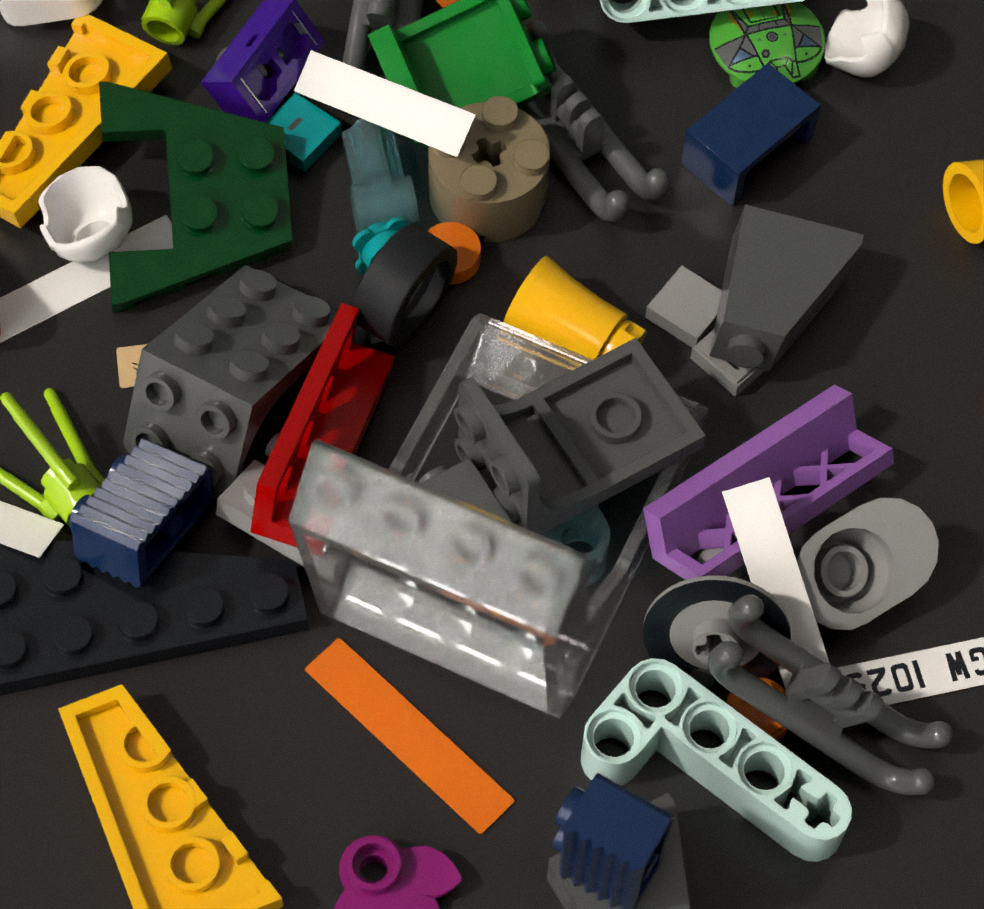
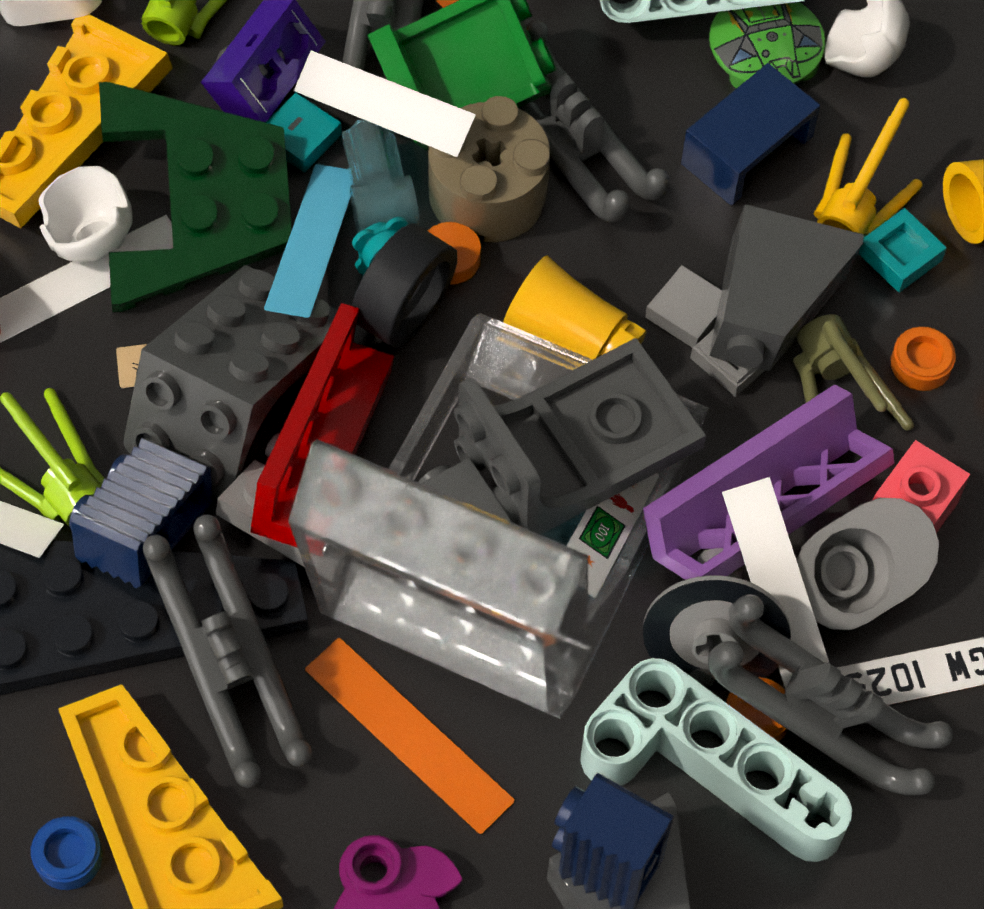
none -> blue tile [31,816,103,890]
none -> dark grey piece [143,514,312,788]
none -> medium azure sticker [264,164,358,318]
none -> white sticker [554,473,660,598]
none -> olive plant [793,314,914,431]
none -> yellow plant [814,98,922,237]
none -> teal plate [858,208,947,293]
none -> coral brick [873,440,970,533]
none -> orange tile [890,327,956,391]

